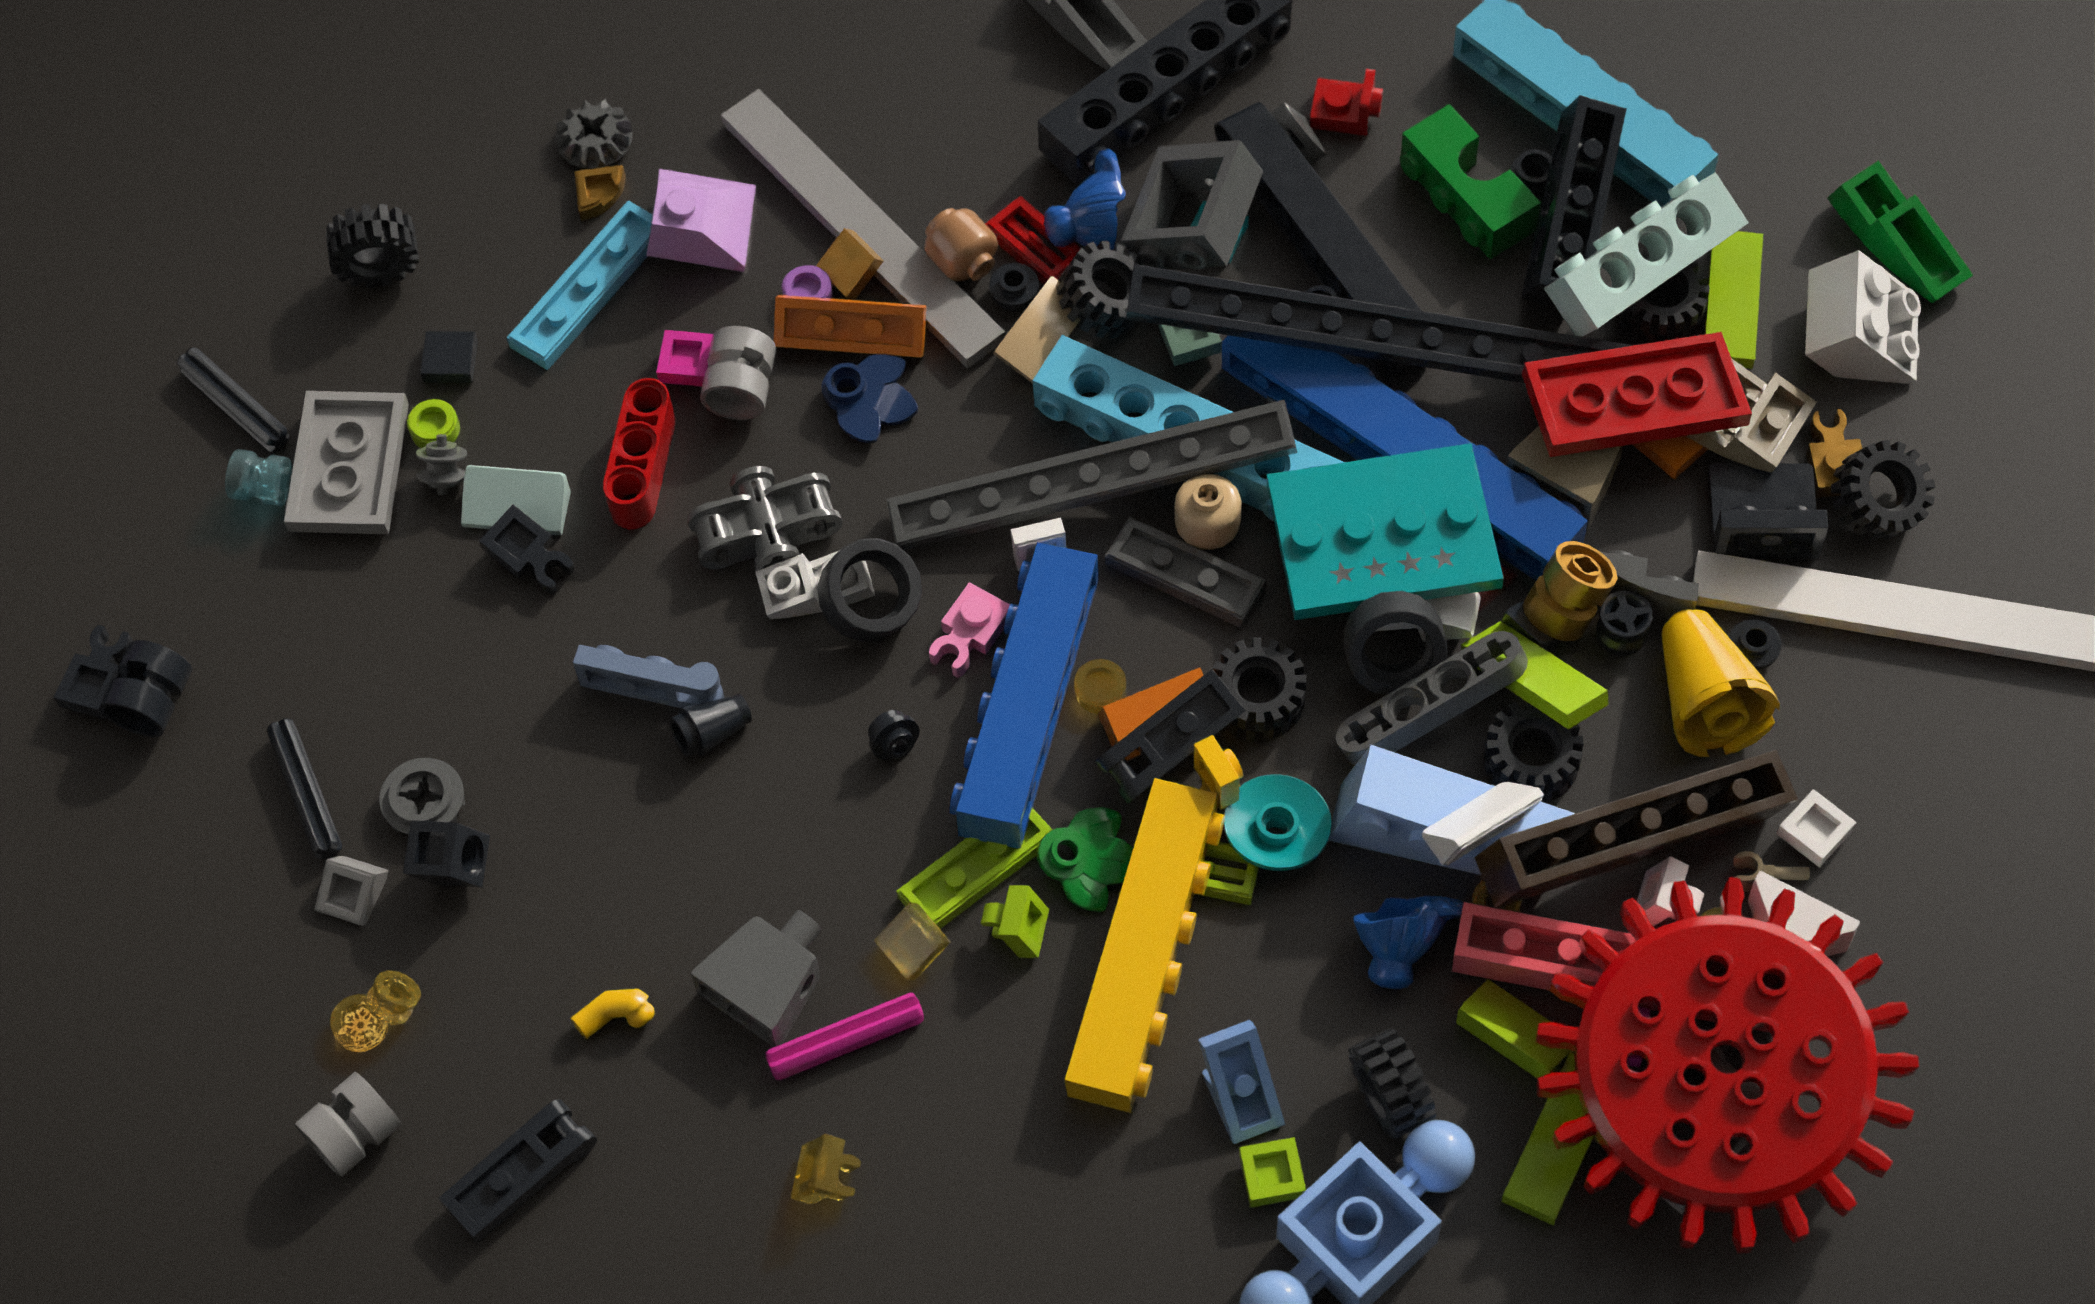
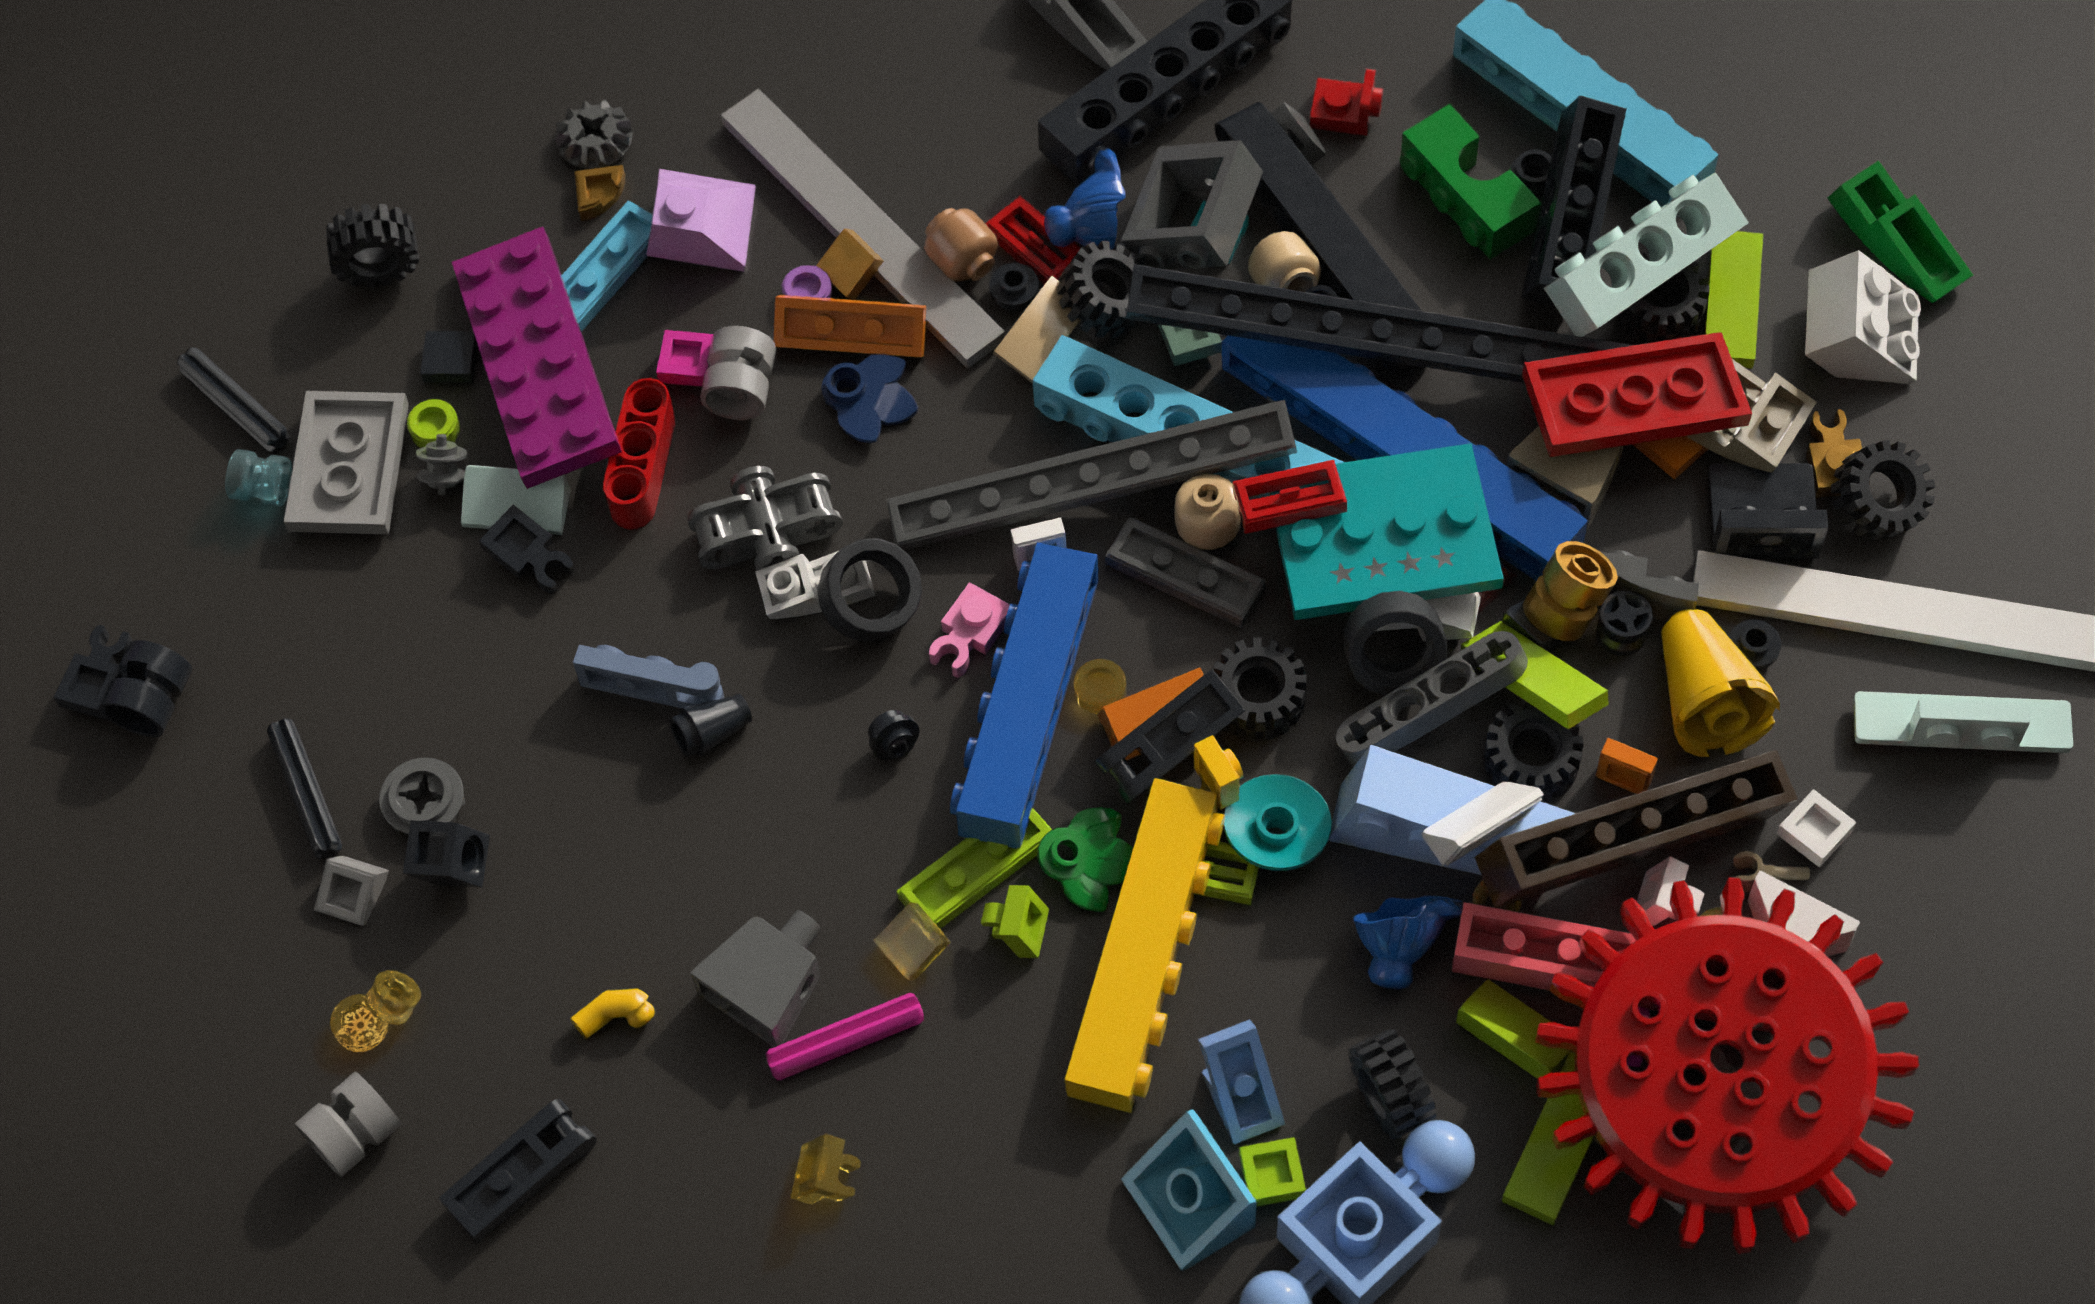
none -> magenta plate [452,226,622,489]
none -> medium azure slope [1121,1110,1256,1270]
none -> red tile [1232,460,1347,534]
none -> tan head [1248,231,1322,292]
none -> orange tile [1595,738,1658,794]
none -> light aqua bracket [1853,691,2073,753]

